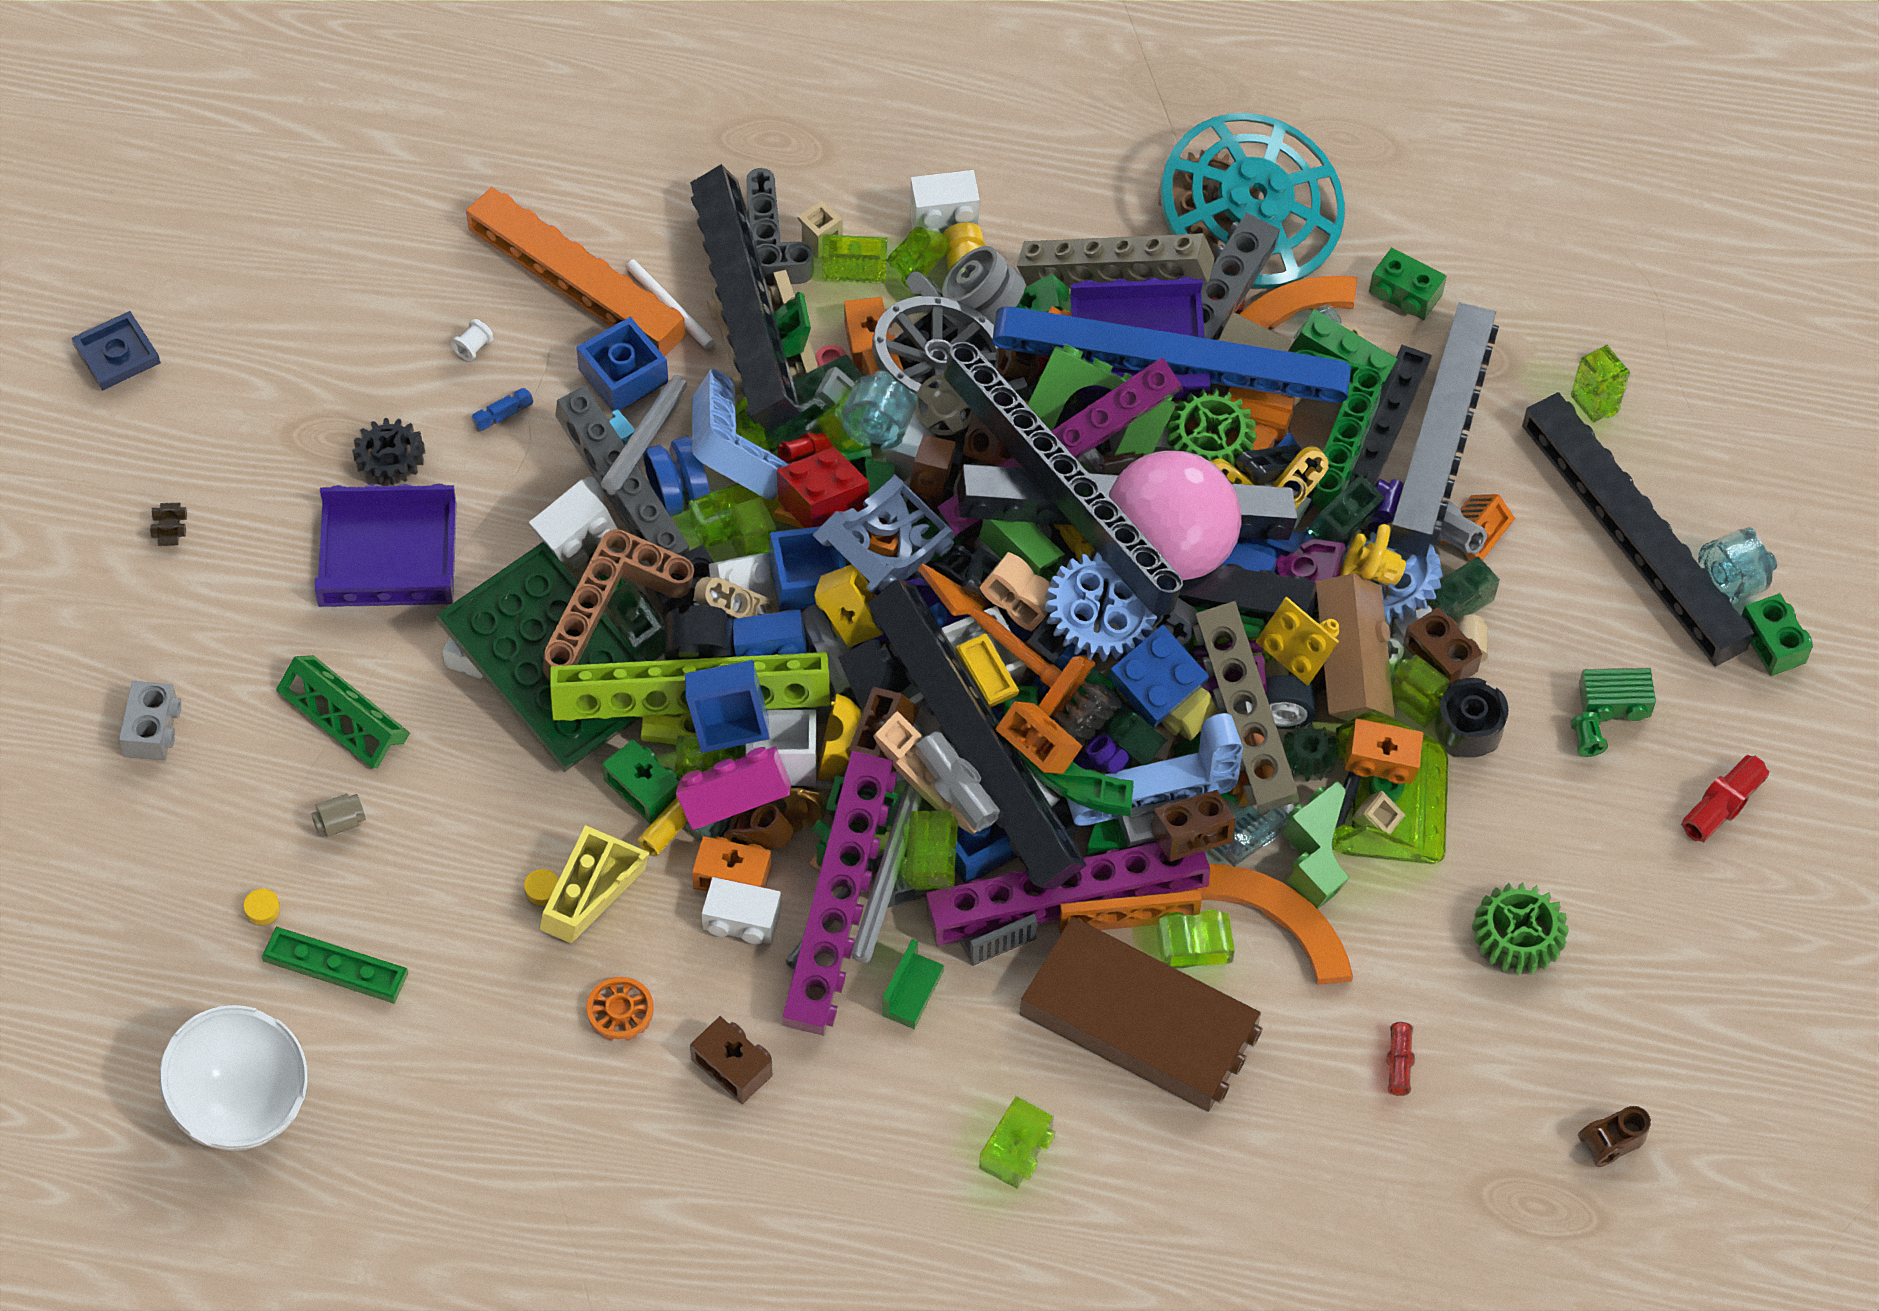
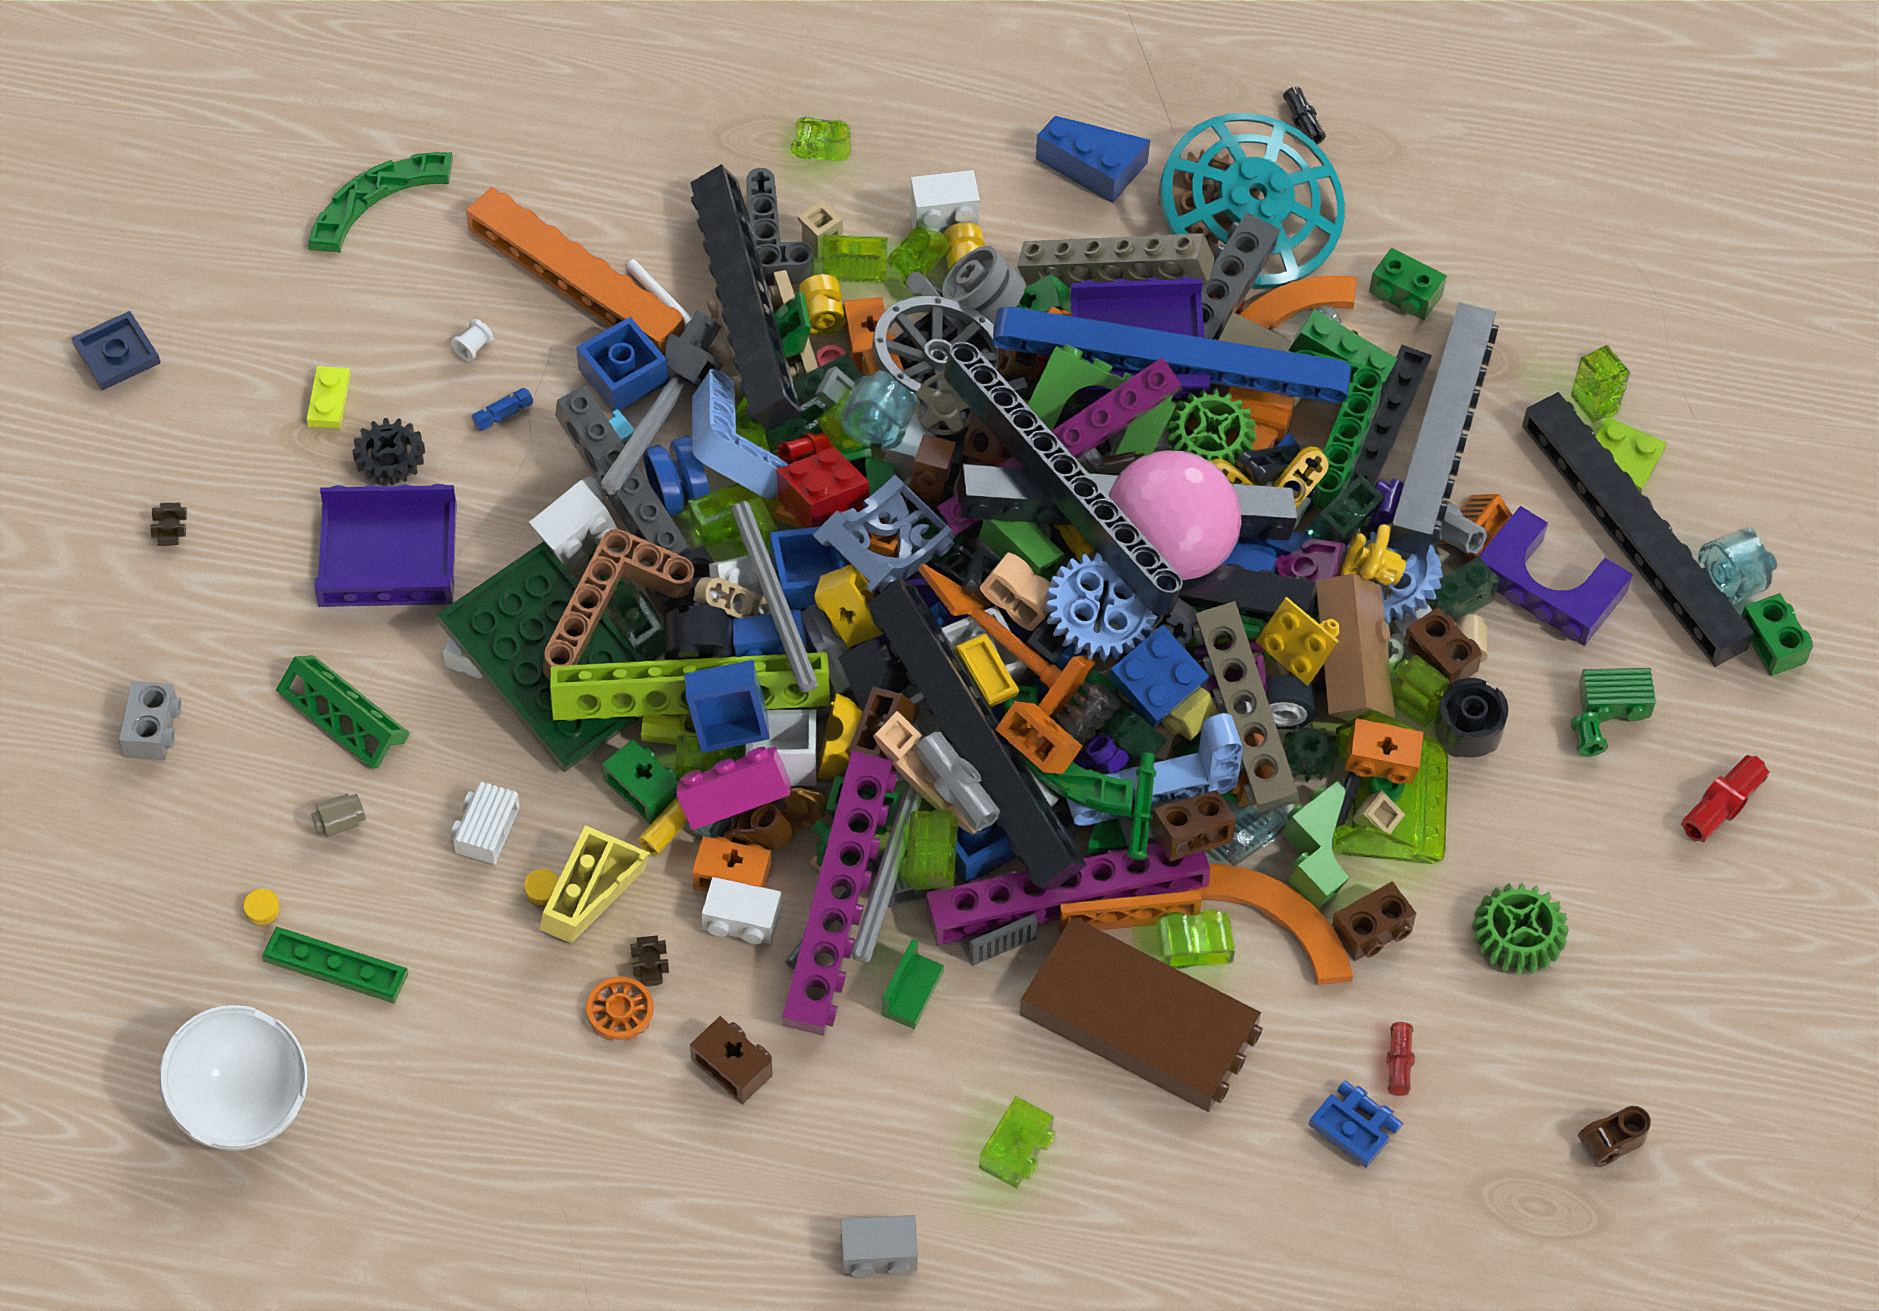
none -> neon yellow plate [307,366,351,429]
none -> green tile [308,152,453,253]
none -> white brick [450,781,520,865]
none -> dark brown piece [630,935,669,986]
none -> dark grey brick [665,310,723,387]
none -> light grey axle [732,501,818,692]
none -> clear neon green piece [790,117,852,162]
none -> yellow wheel [799,274,846,336]
none -> light grey brick [841,1215,918,1278]
none -> blue wedge [1036,116,1150,203]
none -> green piece [1127,752,1157,861]
none -> black pin [1283,86,1326,145]
none -> blue plate [1308,1080,1403,1168]
none -> reddish brown brick [1332,881,1417,961]
none -> dark purple arch [1472,506,1633,646]
none -> lime wing [1596,417,1667,493]

